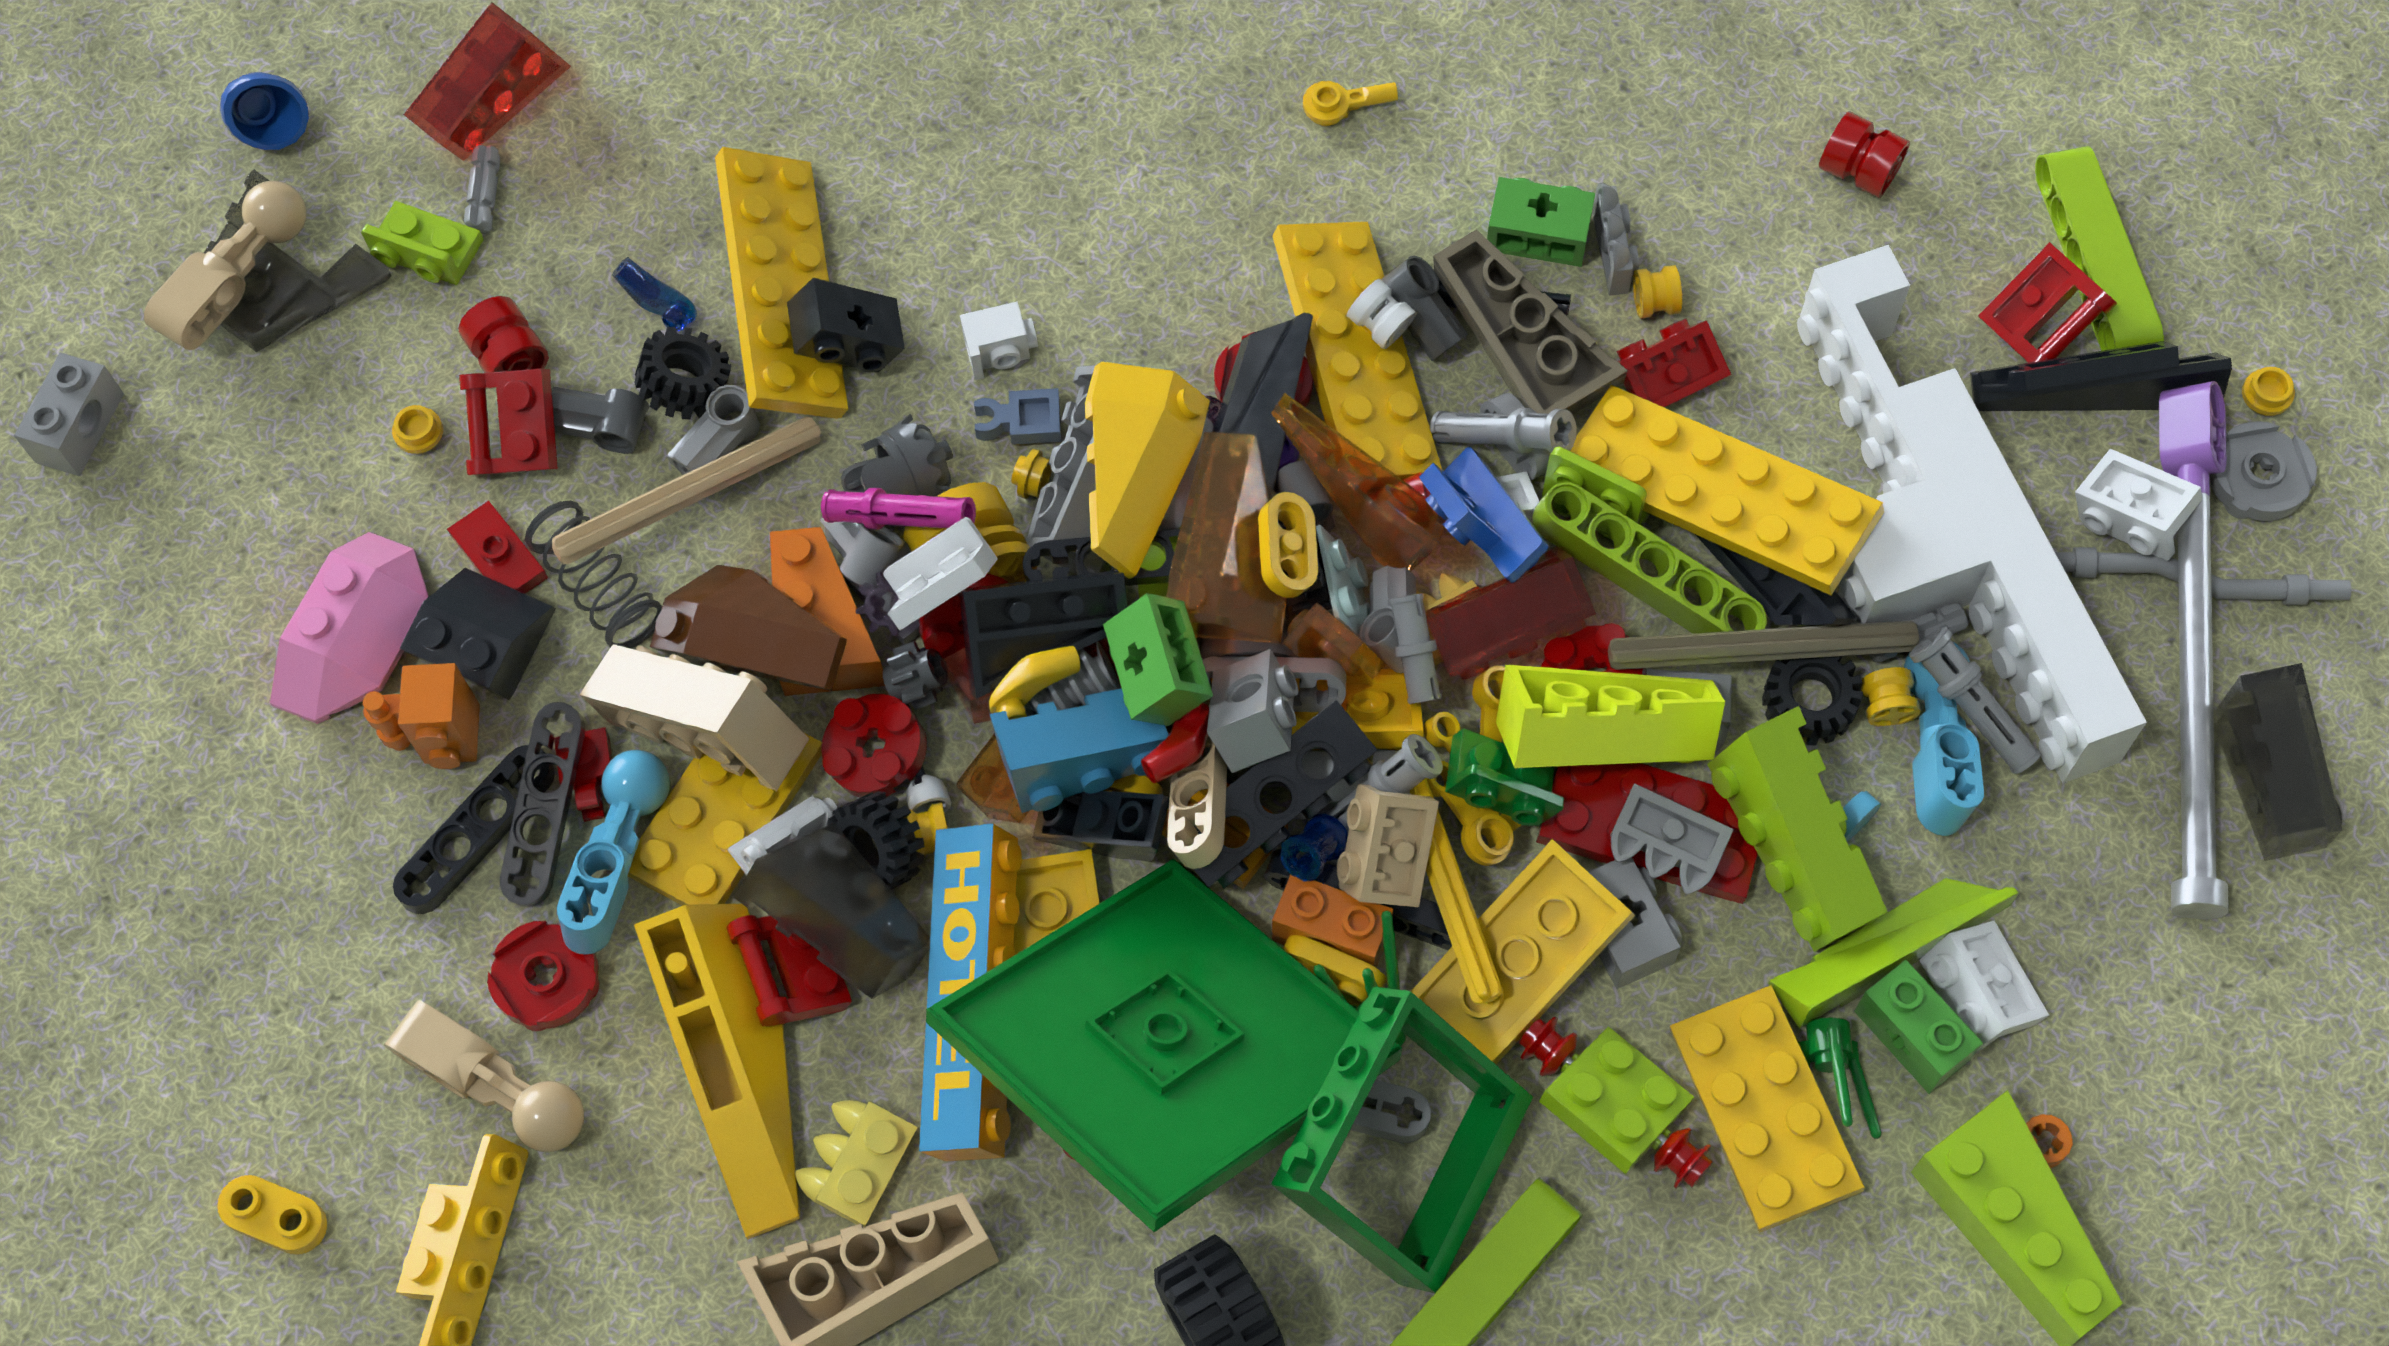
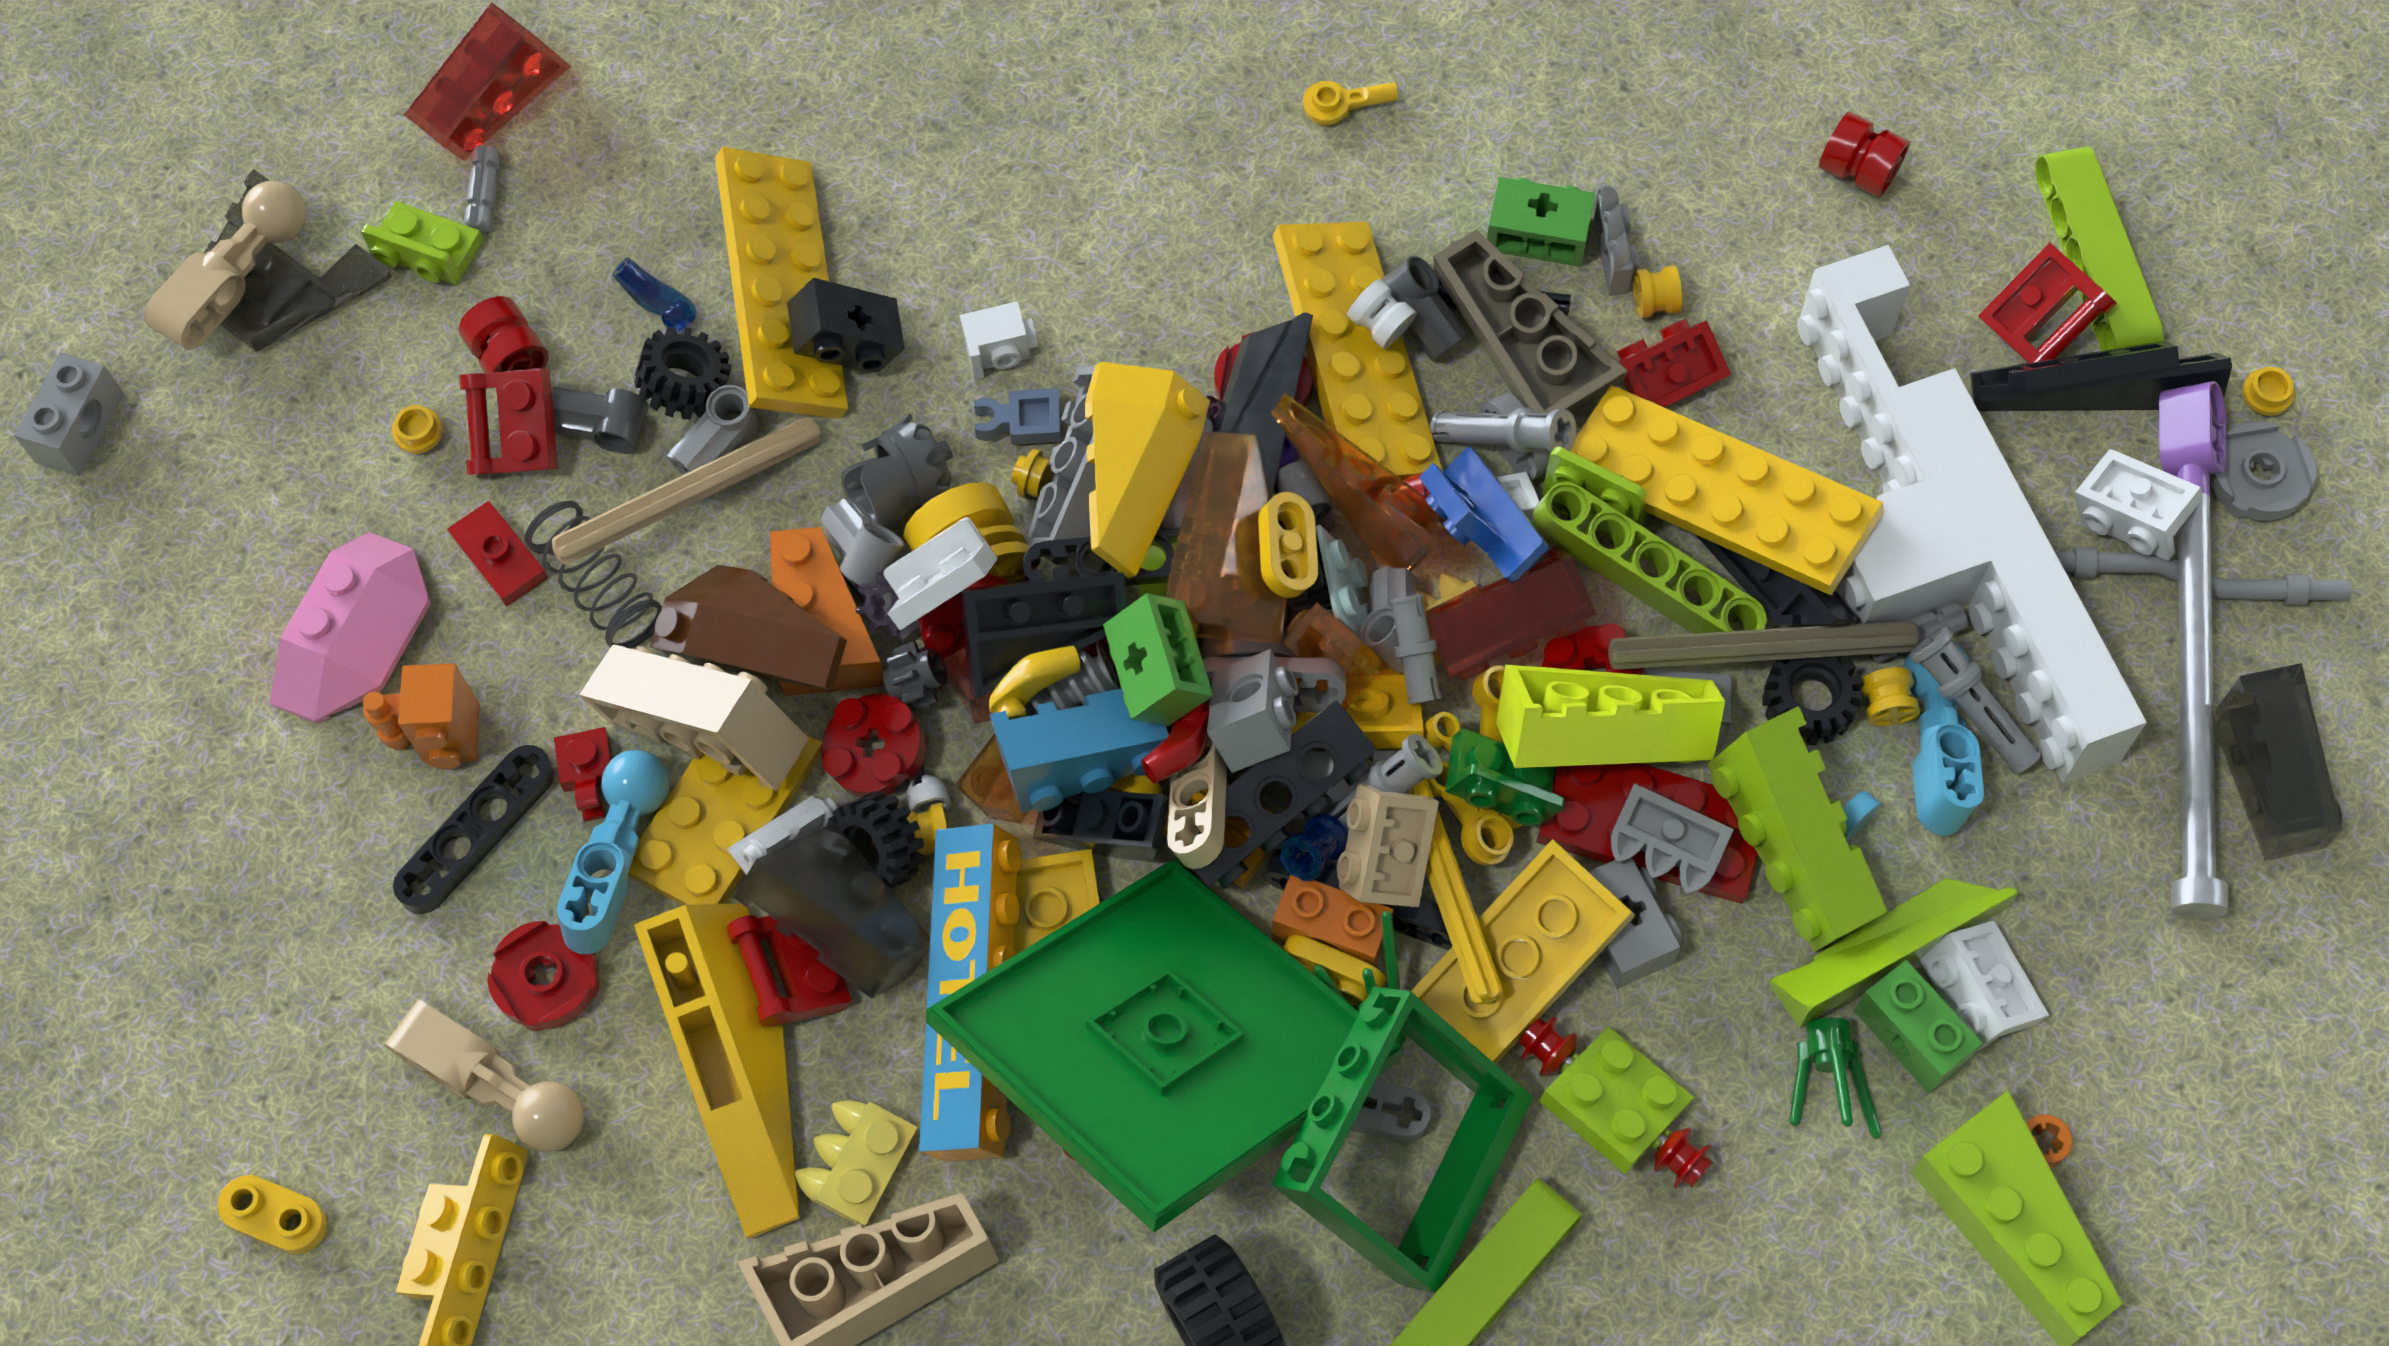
blue hat [220,72,309,150] -> none
black slope [400,568,556,700] -> none
black beam [500,702,585,907] -> none
dark pink pin [821,488,976,530] -> none
yellow plate [1670,985,1865,1233] -> none

